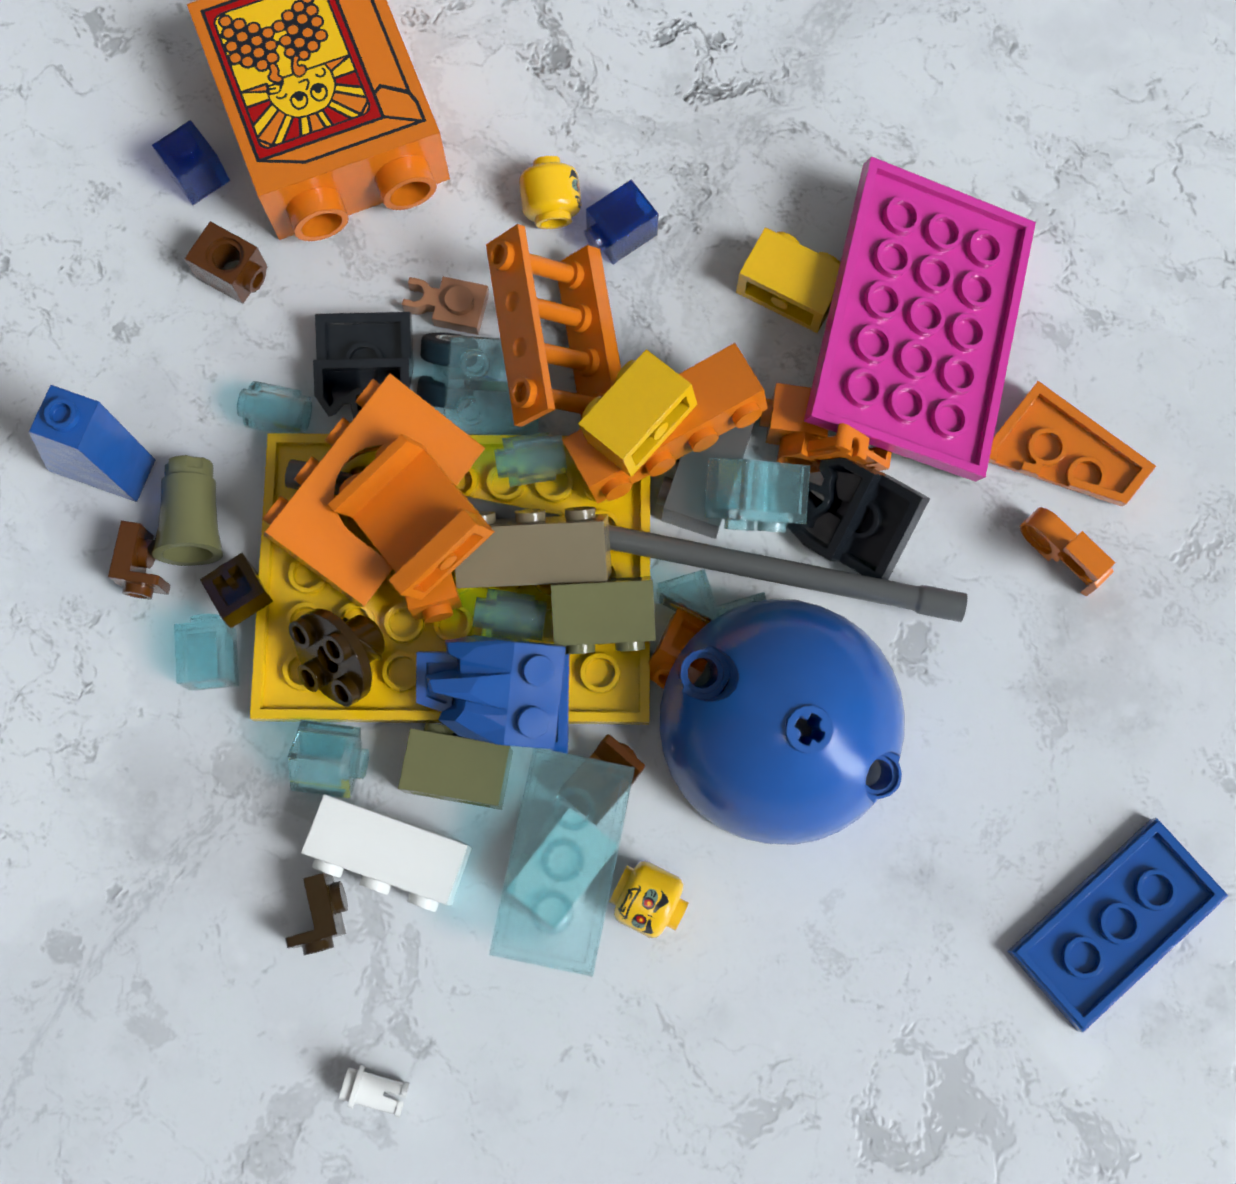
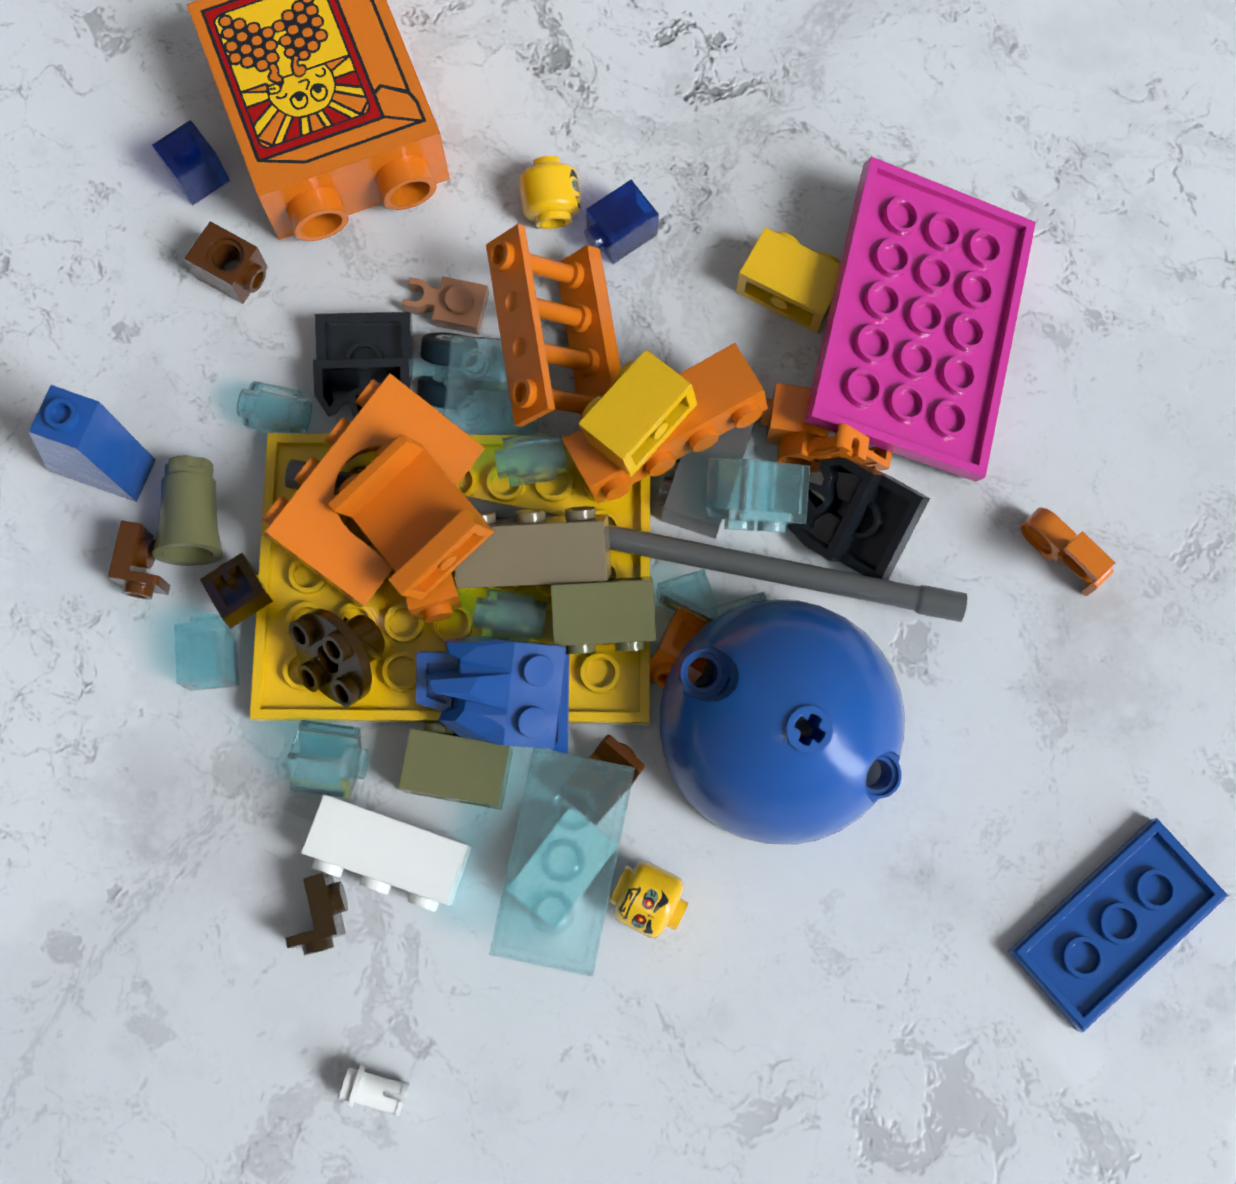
orange wing [989,381,1156,507] -> none

